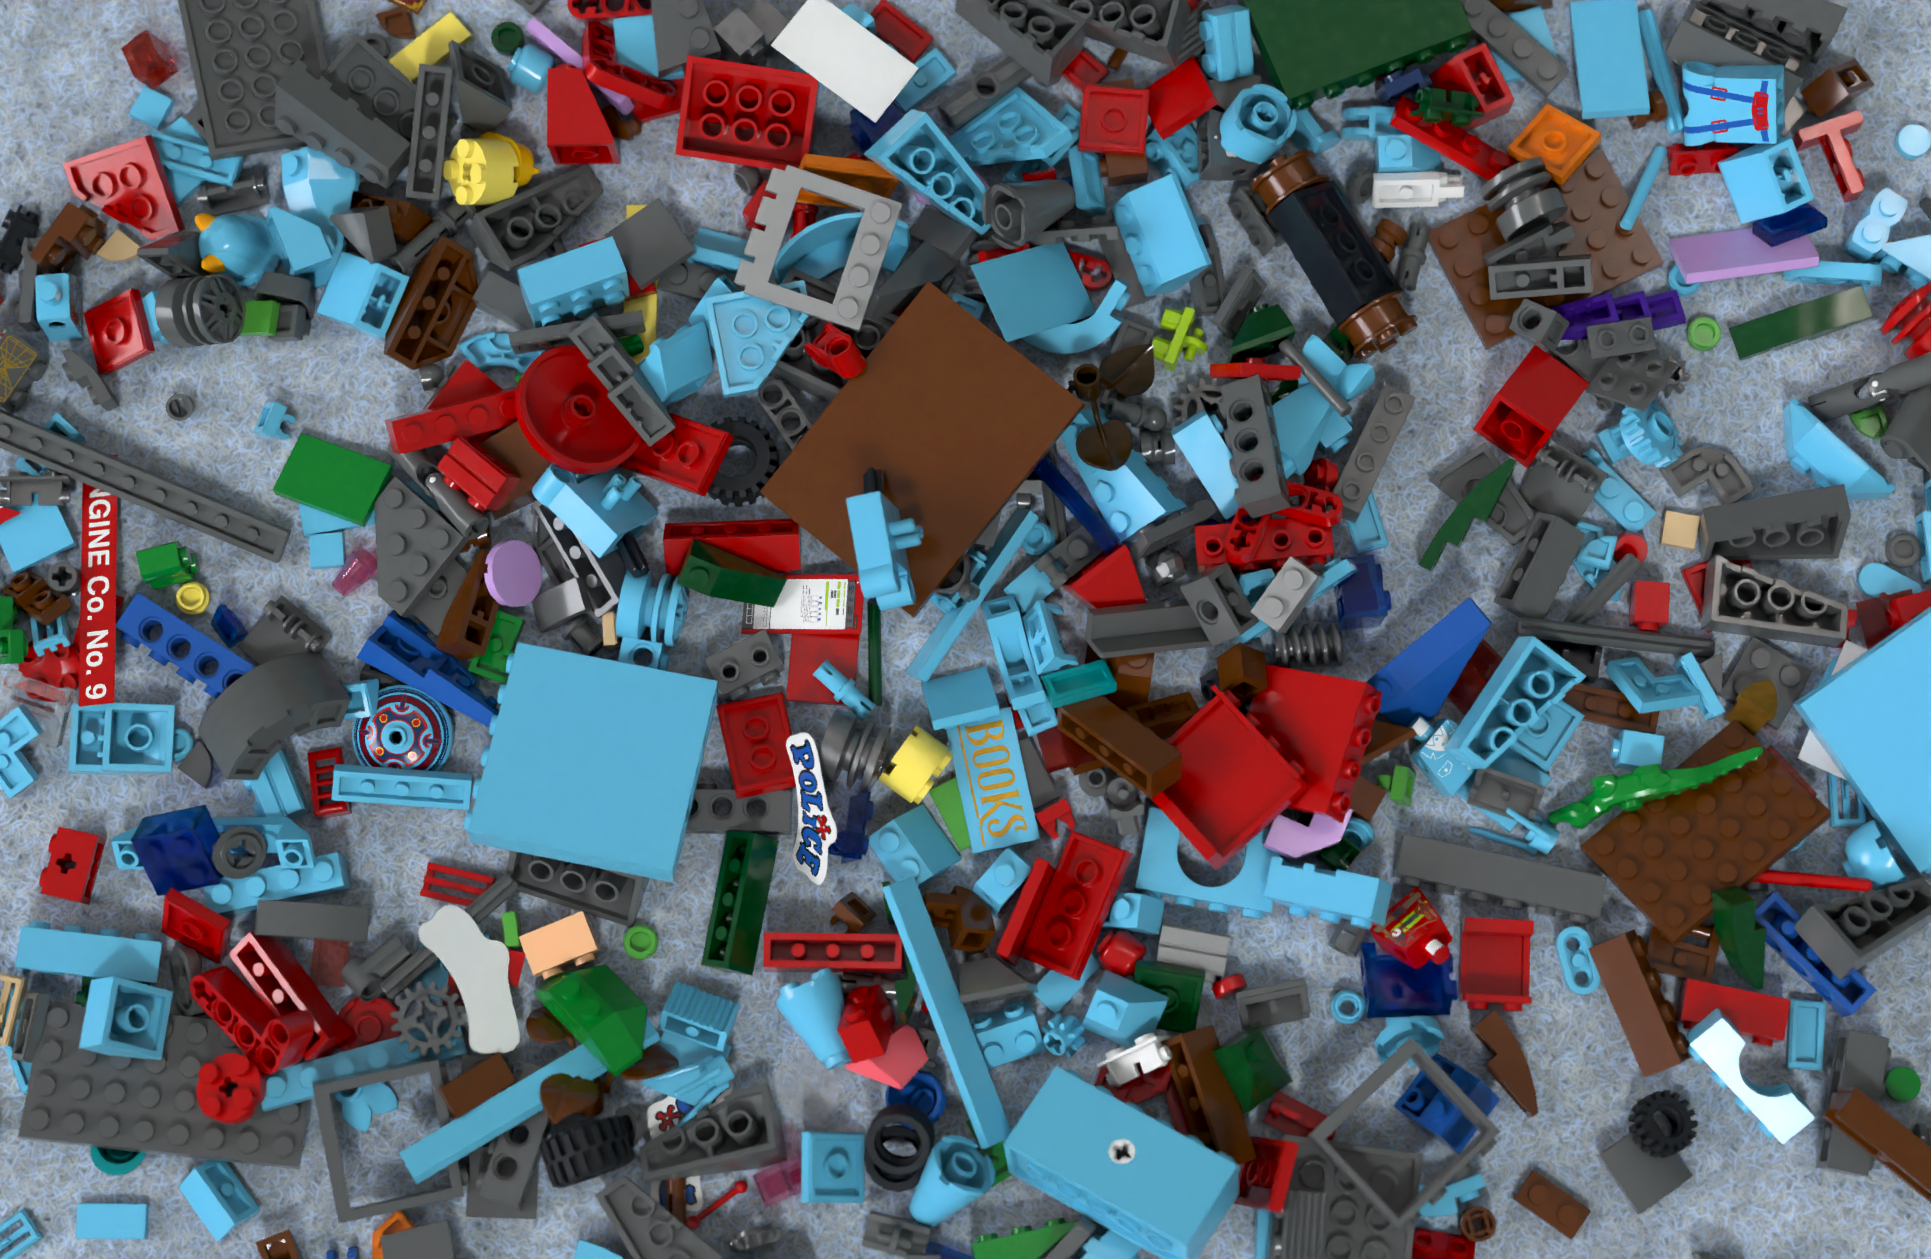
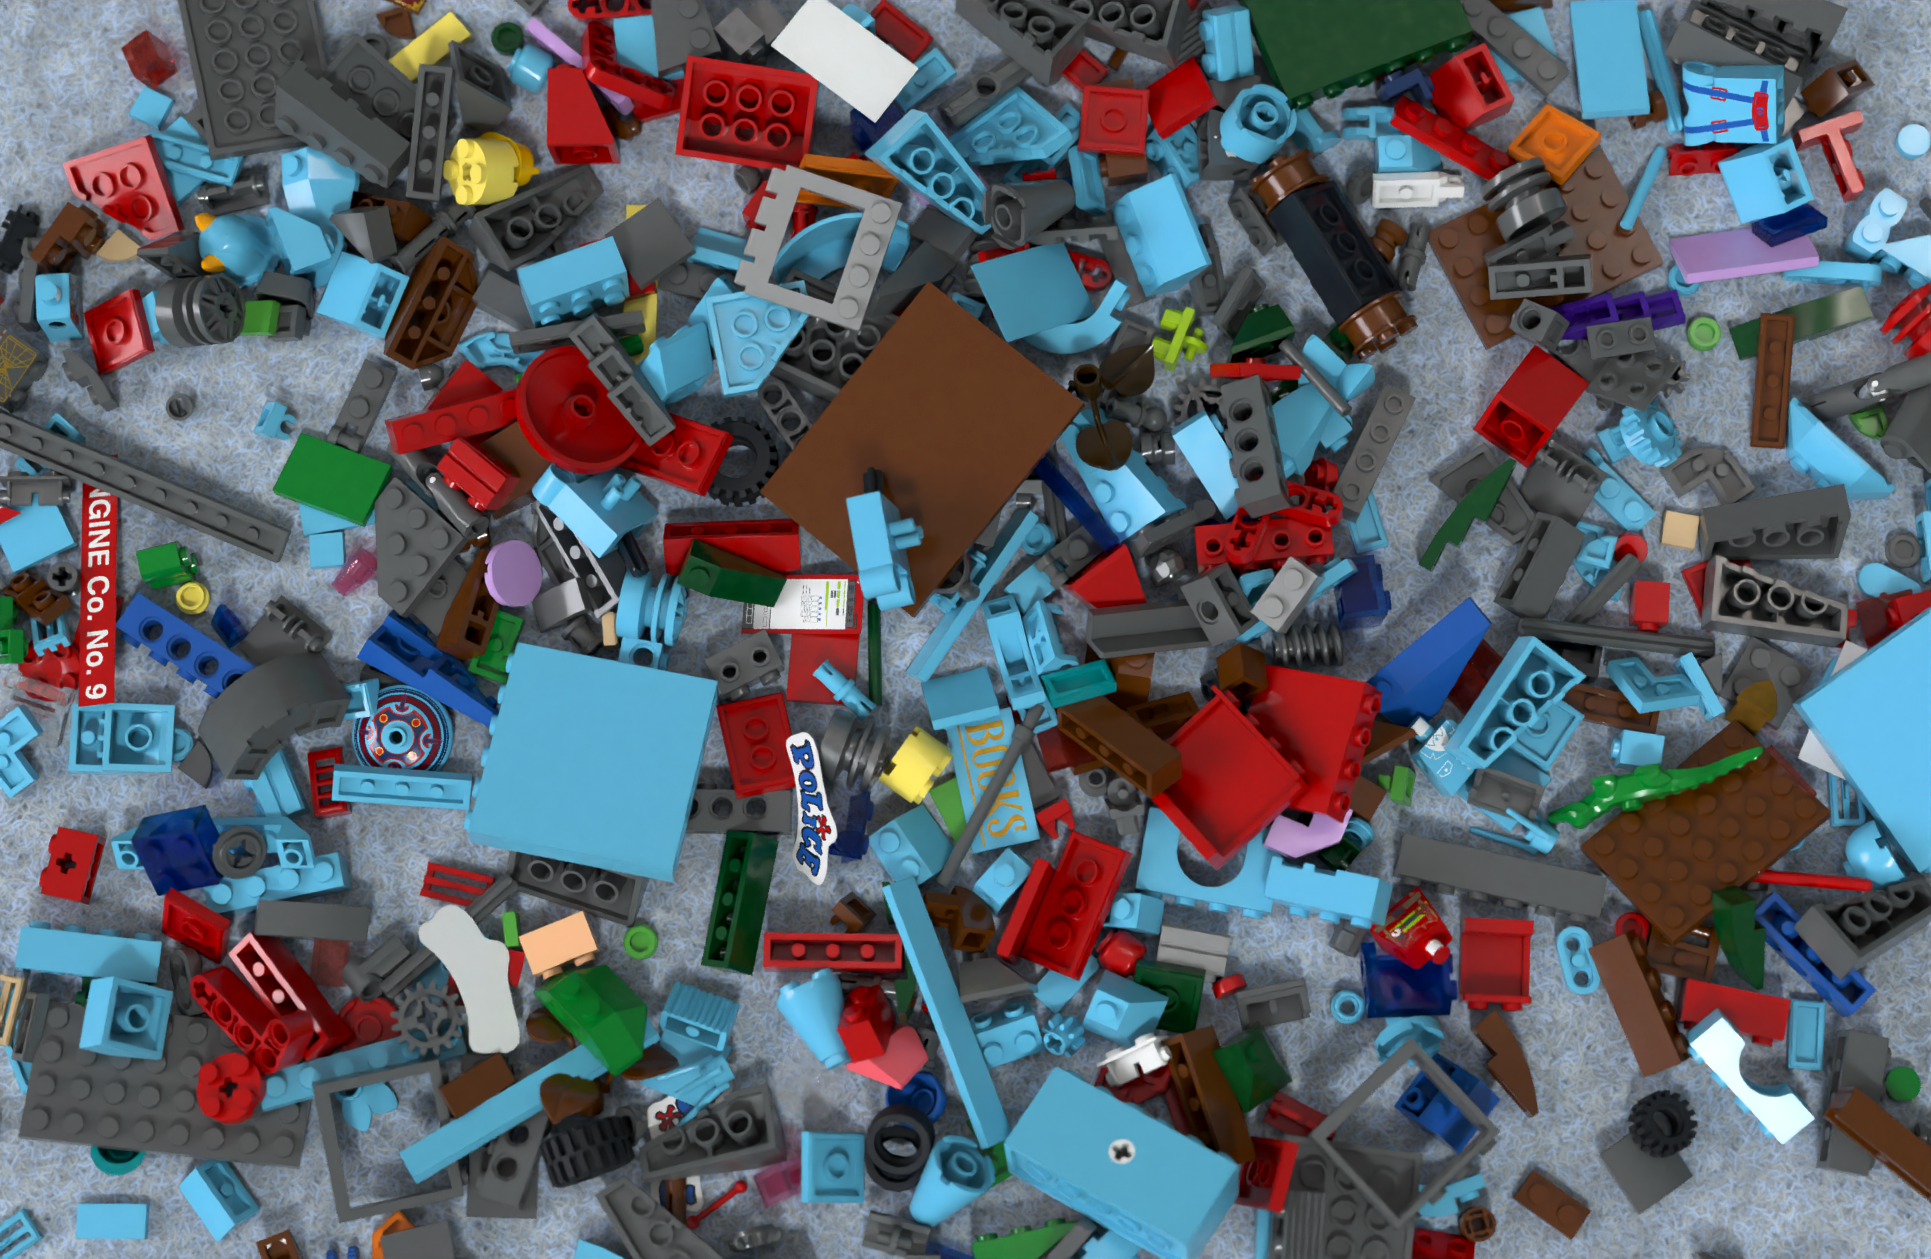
red piece [804,322,866,379] -> none
dark green hinge [1410,87,1484,127] -> none
none -> dark grey plate [327,359,397,454]
none -> dark grey bar [936,704,1045,888]
none -> red tile [1613,912,1650,941]
none -> reddish brown tile [1750,313,1795,449]

